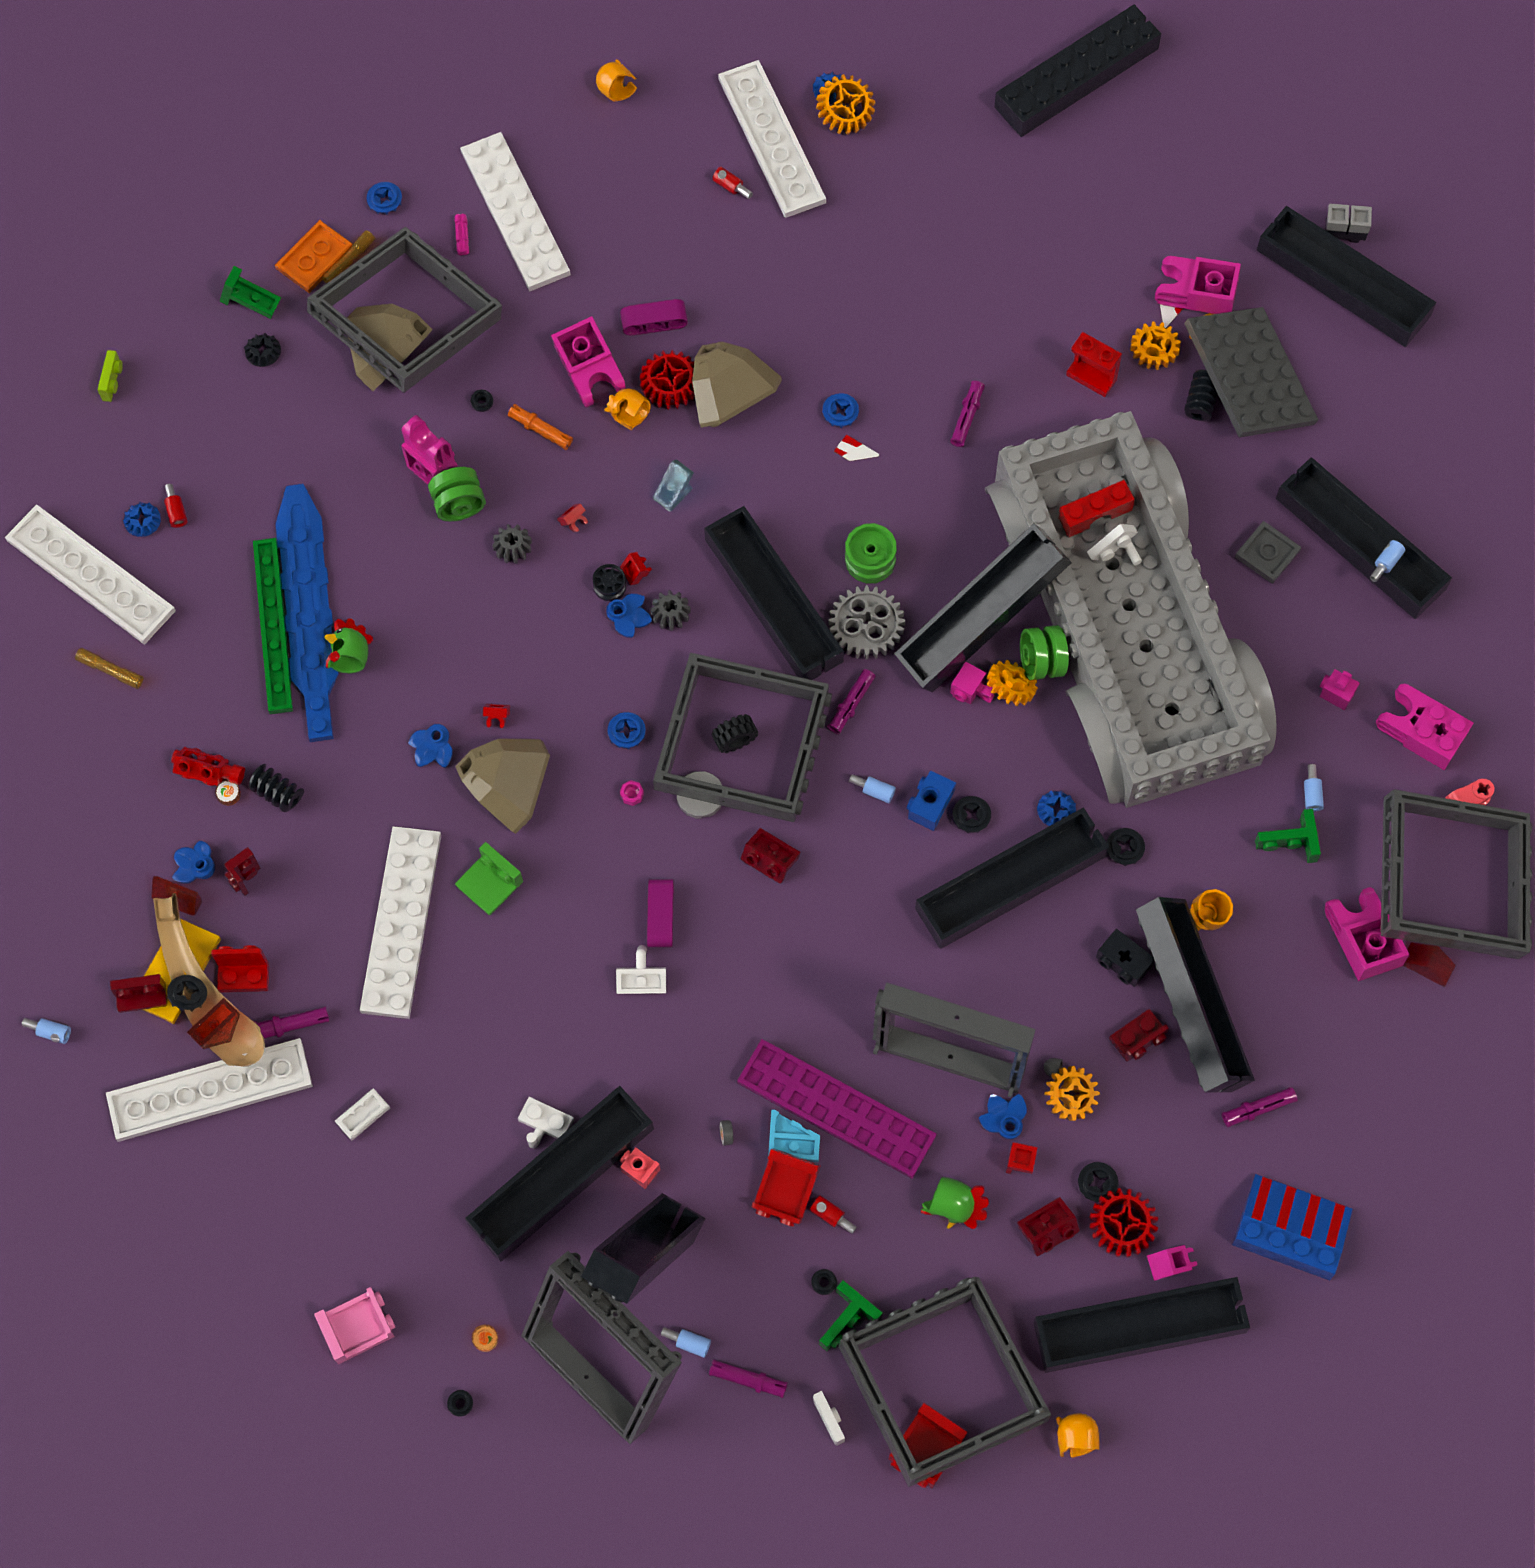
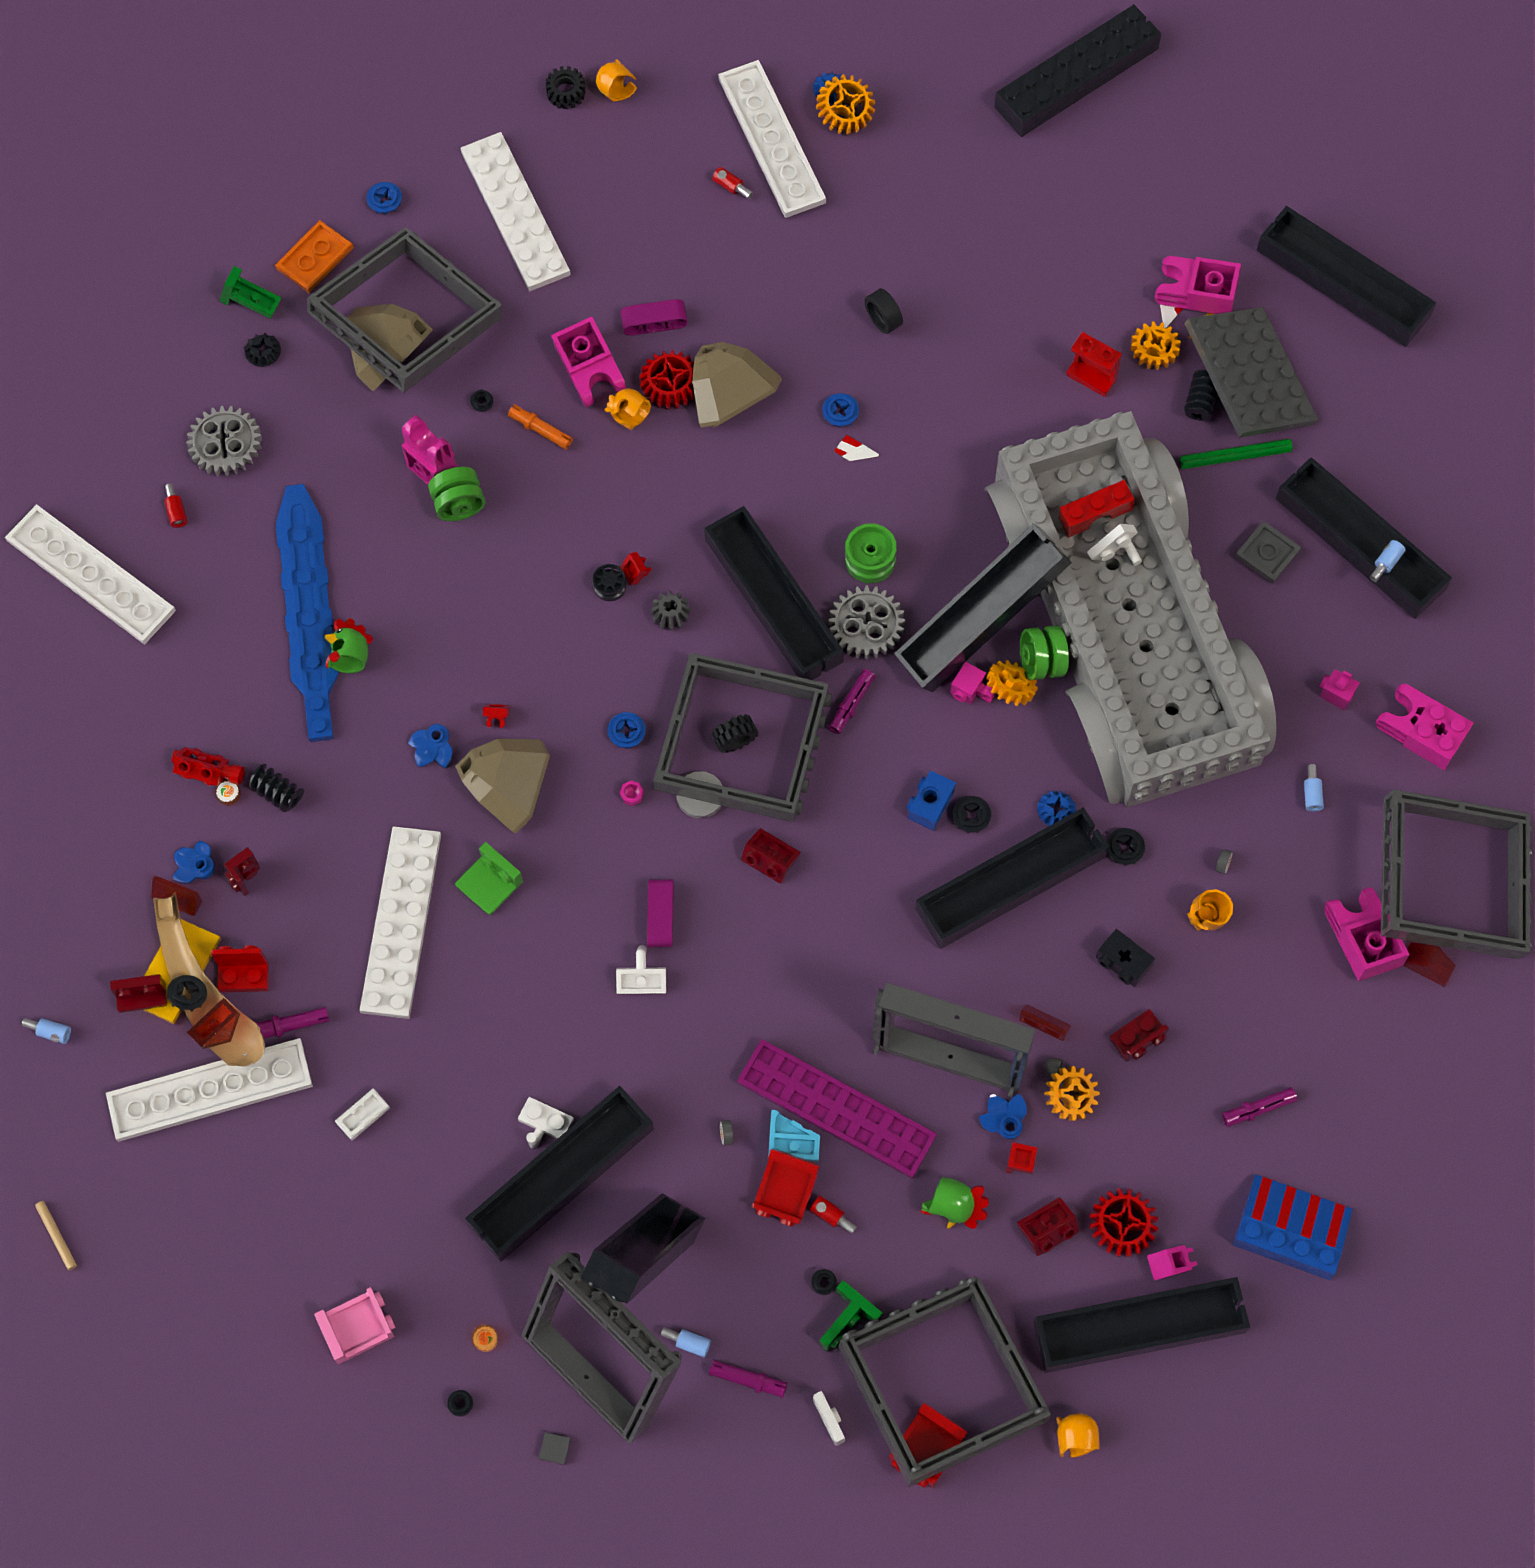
clear yellow piece [75,647,144,689] -> none
lime plate [97,350,123,402] -> none
blue gear [123,502,161,537] -> none
green plate [253,538,293,715] -> none
clear yellow piece [322,230,375,284] -> none
dark pink axle [455,213,469,256] -> none
dark grey gear [492,524,532,564] -> none
red tile [557,503,588,532] -> none
blue plate [606,594,652,638] -> none
coral brick [620,1147,661,1189] -> none
clear light blue slope [653,459,694,512] -> none
light blue piece [849,774,896,804] -> none
magenta pin [950,380,985,447] -> none
black gear [1078,1162,1119,1203] -> none
black piece [1136,897,1255,1093] -> none
green bracket [1255,809,1321,863] -> none
light grey hips [1325,204,1372,243] -> none
coral piece [1445,779,1495,806] -> none
none -> tan bar [35,1201,77,1271]
none -> light grey gear [186,406,263,477]
none -> dark grey tile [539,1432,571,1465]
none -> black tyre [546,66,586,109]
none -> black tyre [864,288,903,334]
none -> clear red slope [1019,1005,1071,1041]
none -> green axle [1179,438,1293,469]
none -> dark grey tile [1216,849,1233,874]

